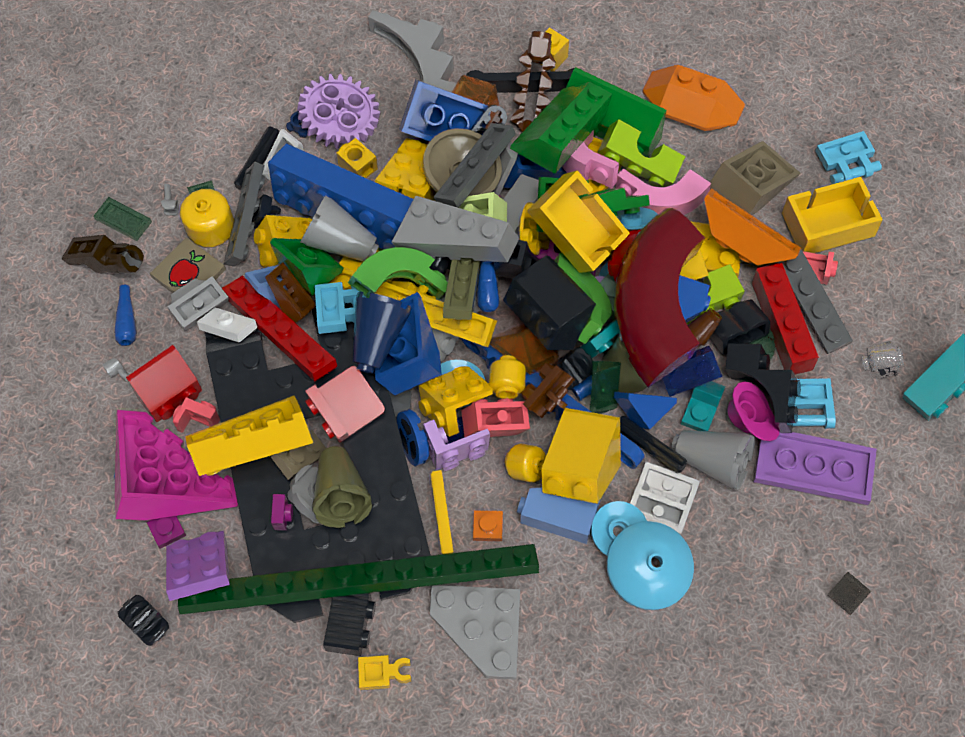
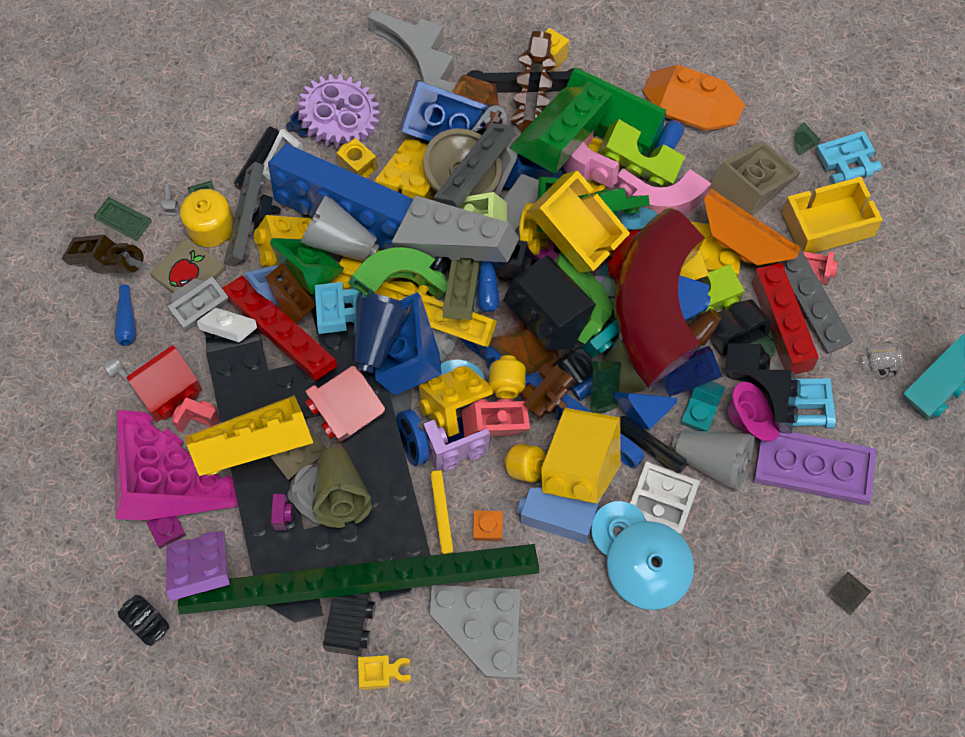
none -> blue piece [655,120,684,149]
none -> clear green tile [794,122,821,156]

